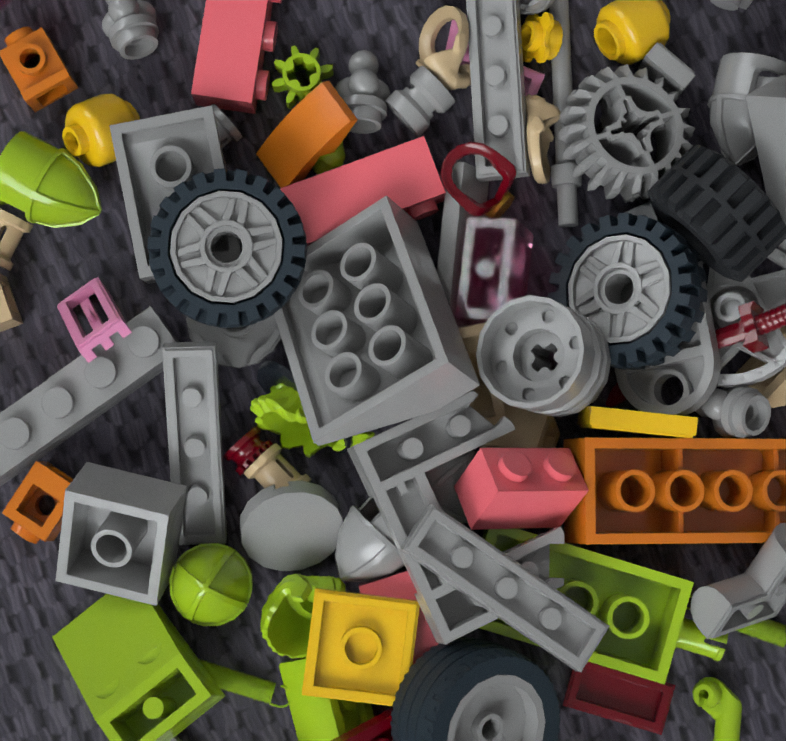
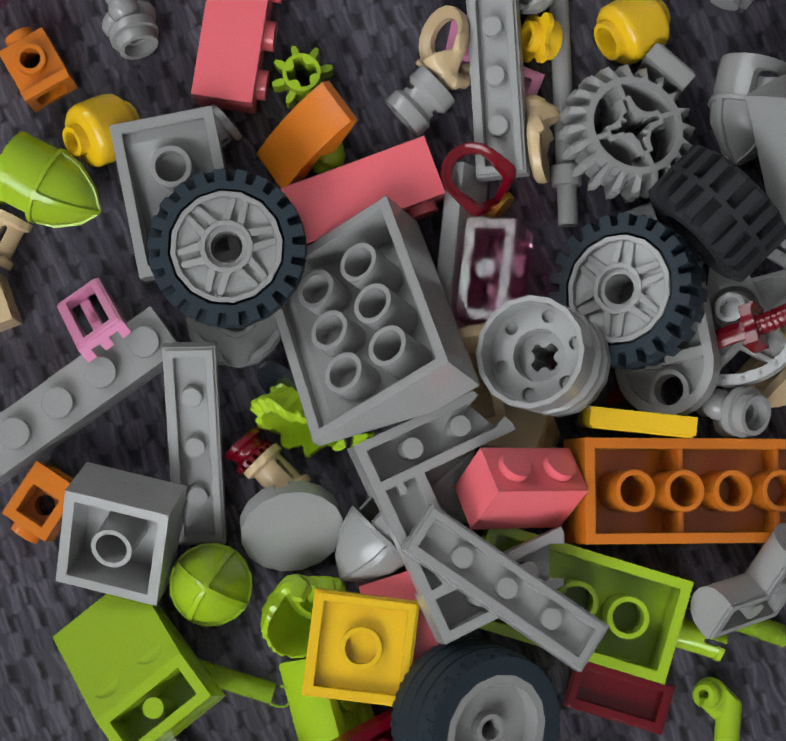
light grey piece [335,50,390,134] -> none

